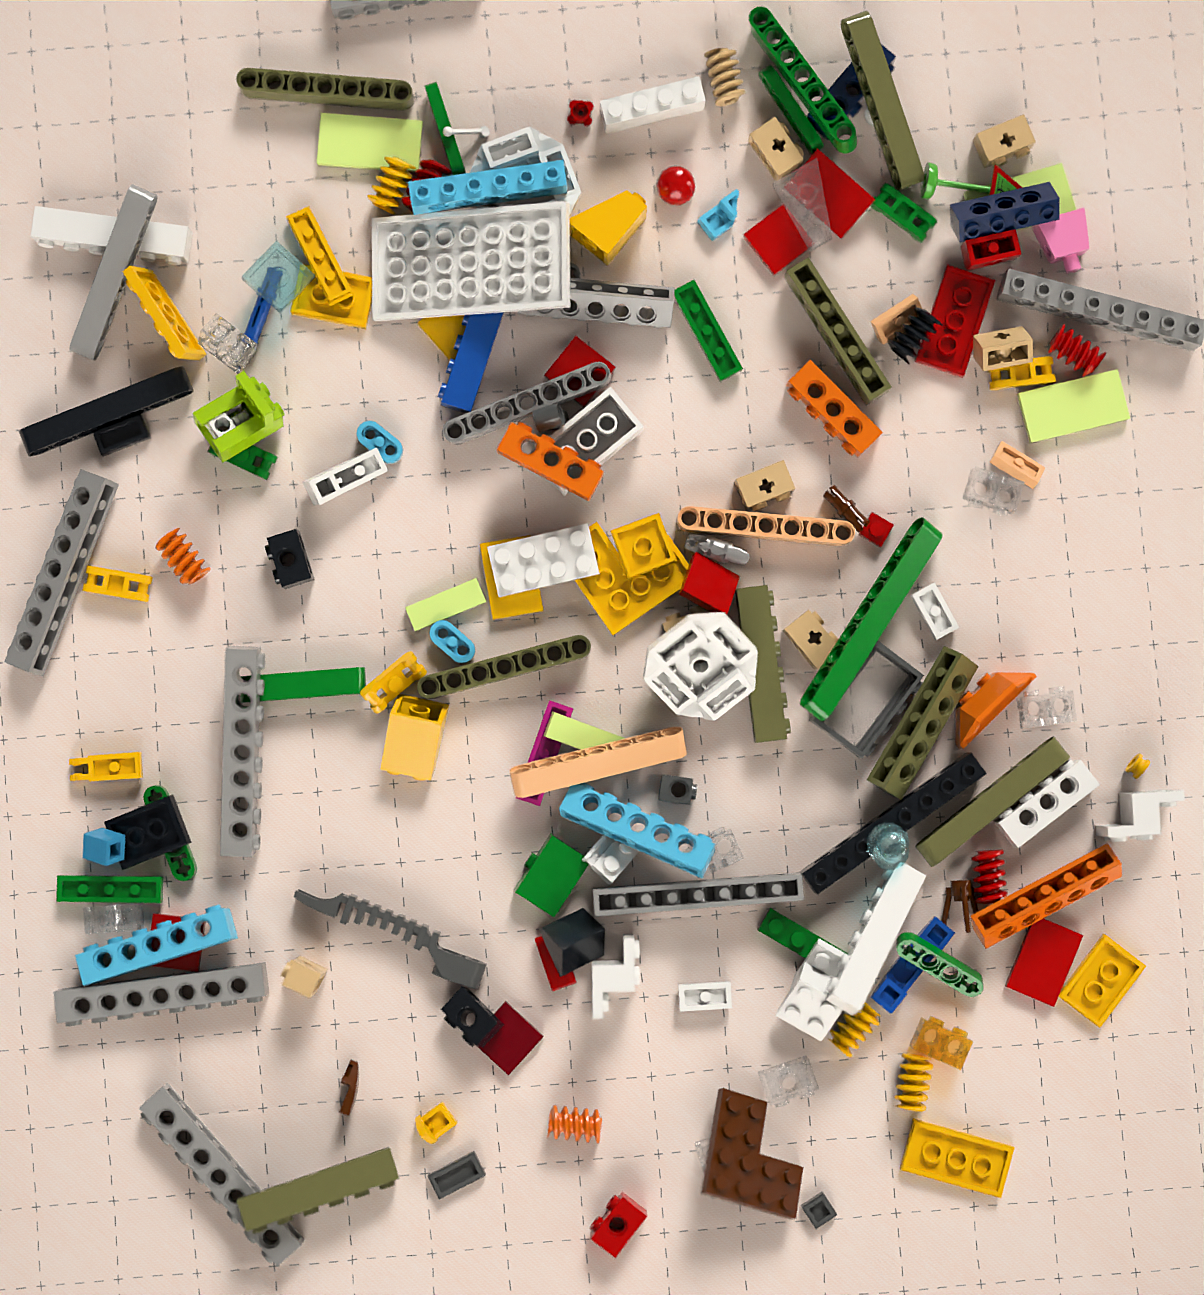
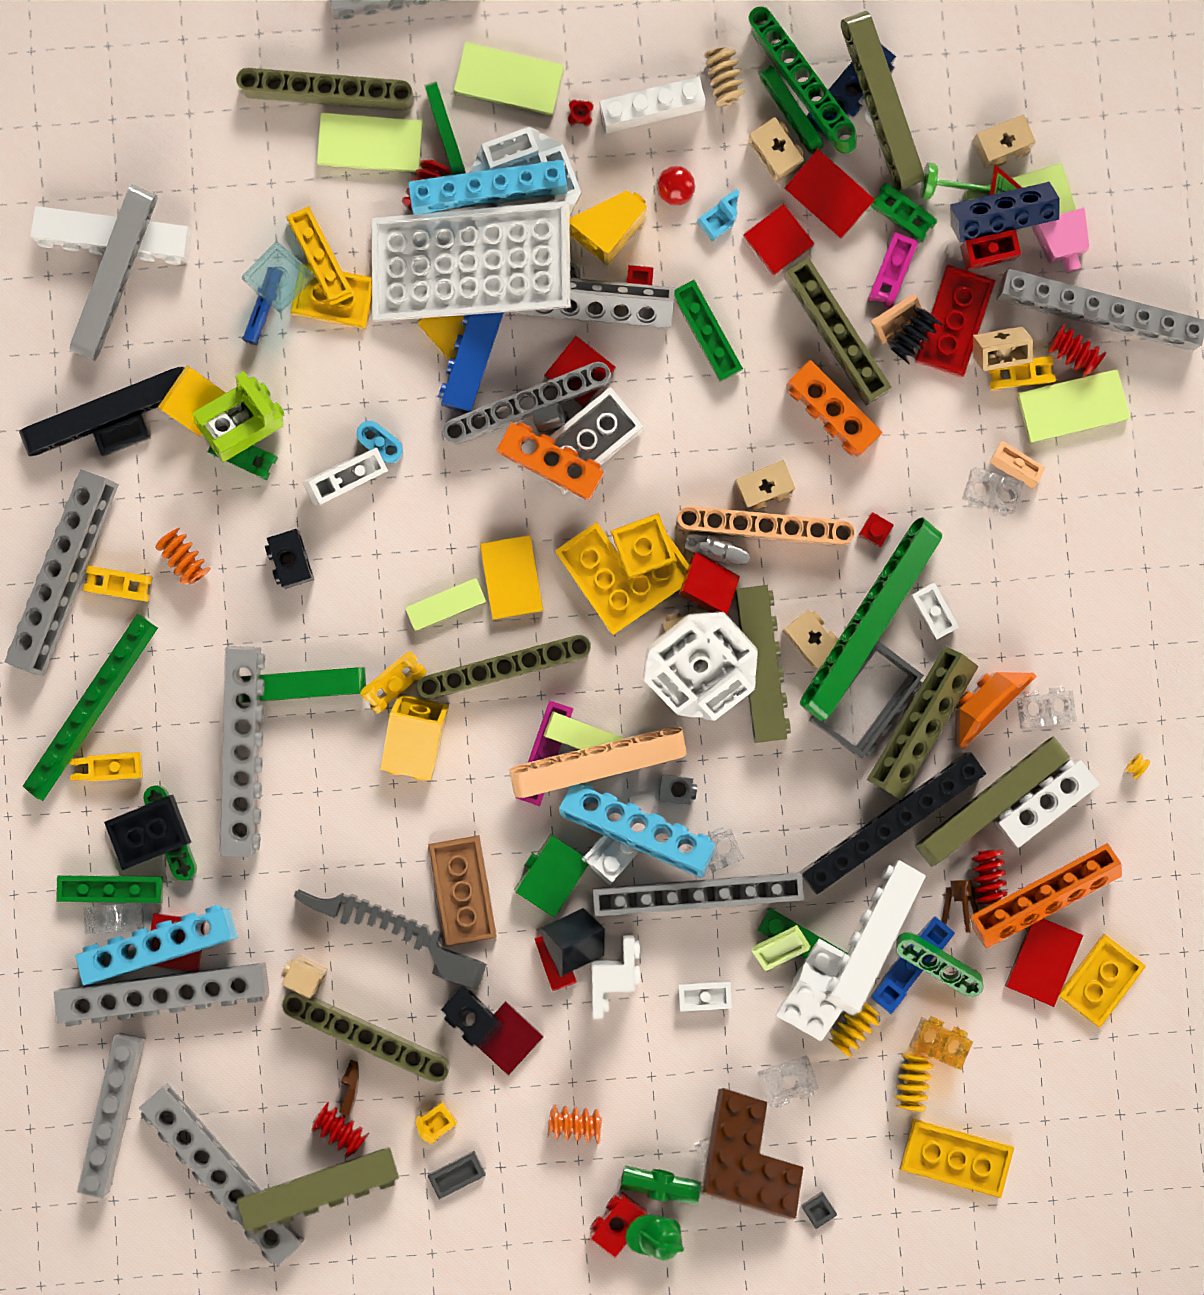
dark azure brick [83,828,125,866] -> none
yellow plate [122,266,207,360] -> none
clear brick [197,313,258,374] -> none
yellow piece [367,156,416,215] -> none
medium azure plate [430,620,475,663] -> none
white hinge [443,126,490,137] -> none
white plate [487,523,600,597] -> none
clear wing [772,158,832,252] -> none
reddish brown pin [823,485,870,533] -> none
clear light blue hat [867,823,909,870] -> none
white bracket [1095,789,1185,842] -> none
none -> green plate [22,614,158,801]
none -> light grey brick [77,1033,146,1198]
none -> yellow tile [158,365,226,437]
none -> olive beam [282,991,450,1082]
none -> red piece [311,1102,369,1158]
none -> medium nougat tile [428,835,497,947]
none -> yellowish green tile [454,42,564,116]
none -> green piece [620,1165,702,1205]
none -> green piece [625,1215,684,1260]
none -> red plate [627,265,654,285]
none -> yellowish green tile [752,925,810,971]
none -> dark pink plate [867,232,918,308]

